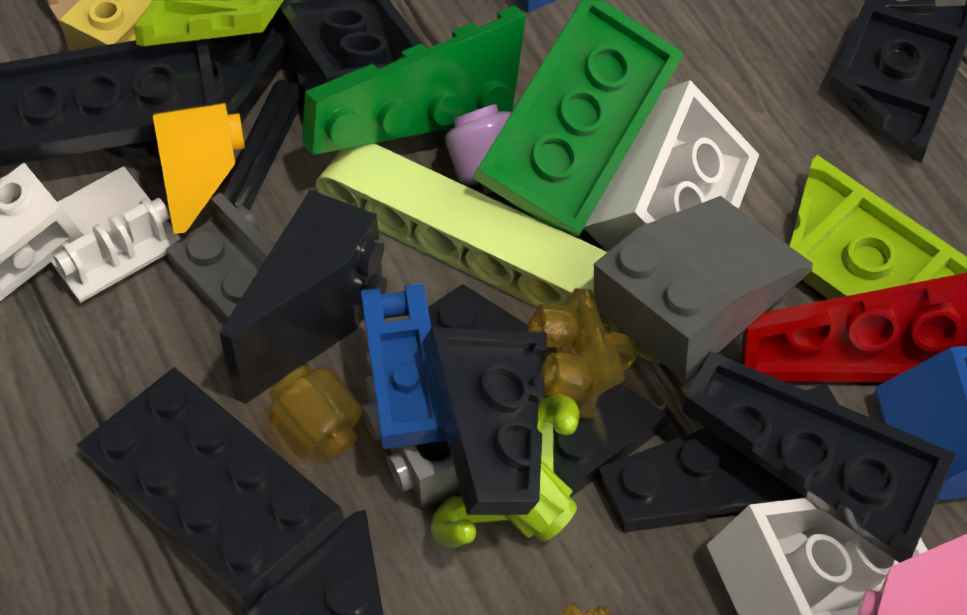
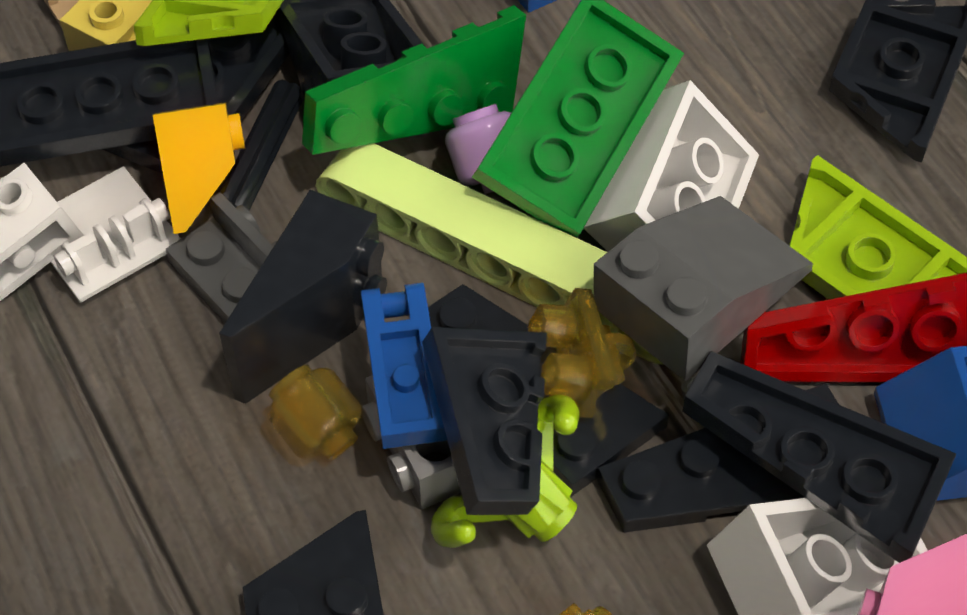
black plate [76,367,345,608] -> none

